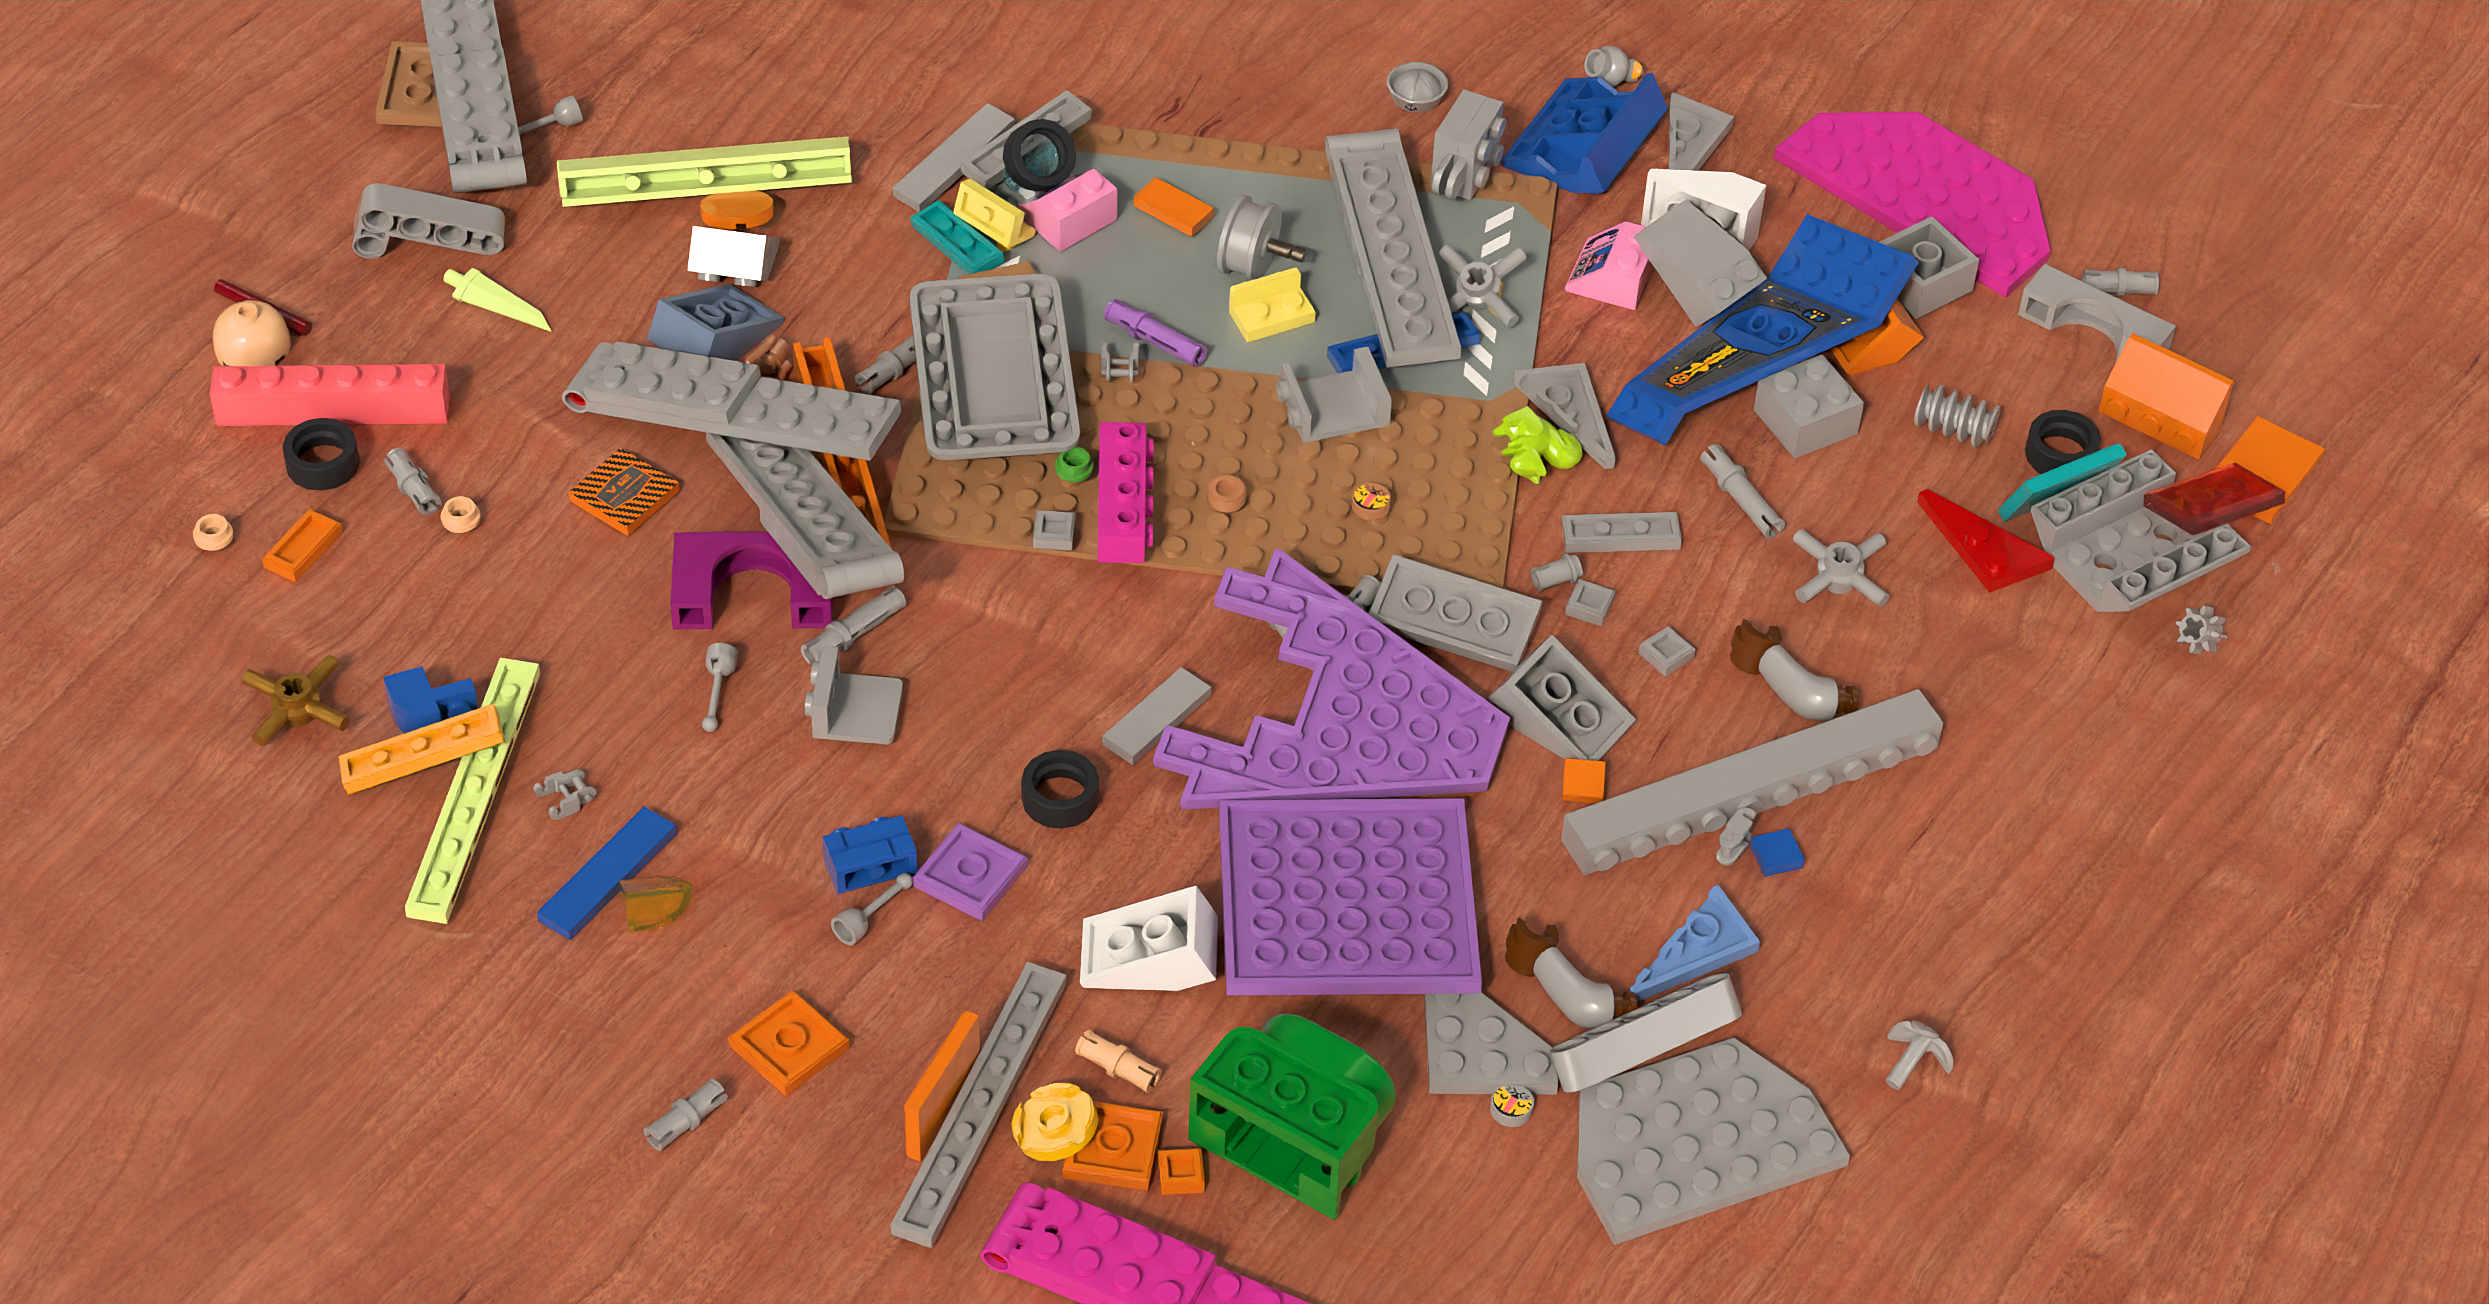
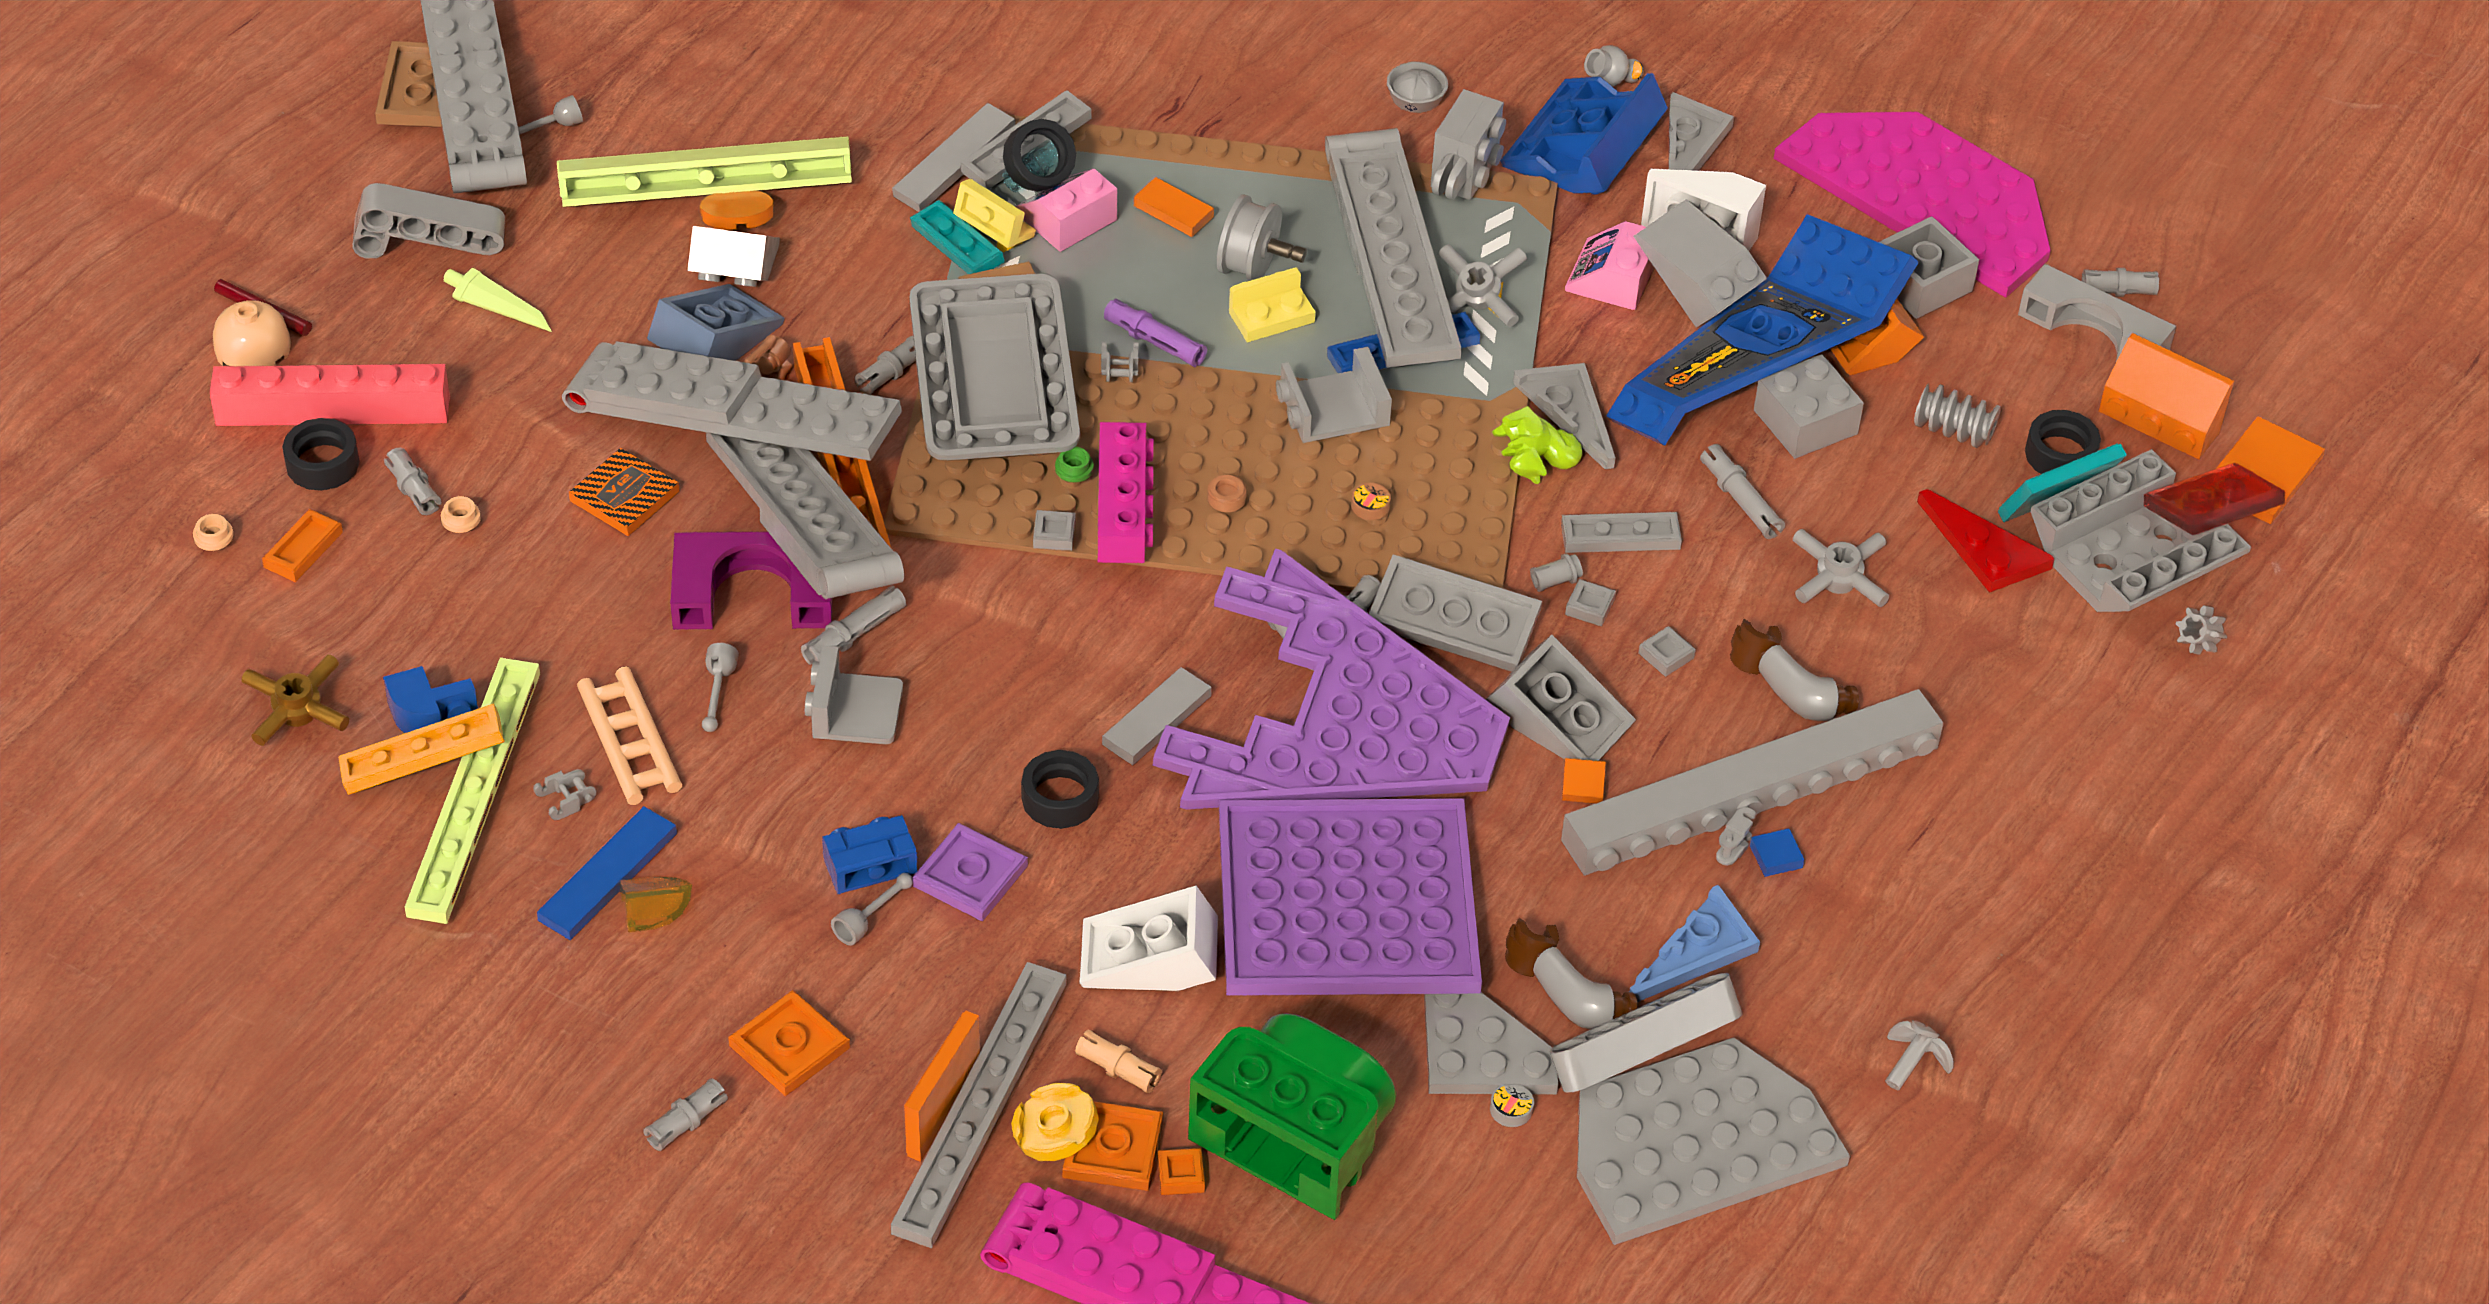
none -> light nougat bar [577,667,682,805]

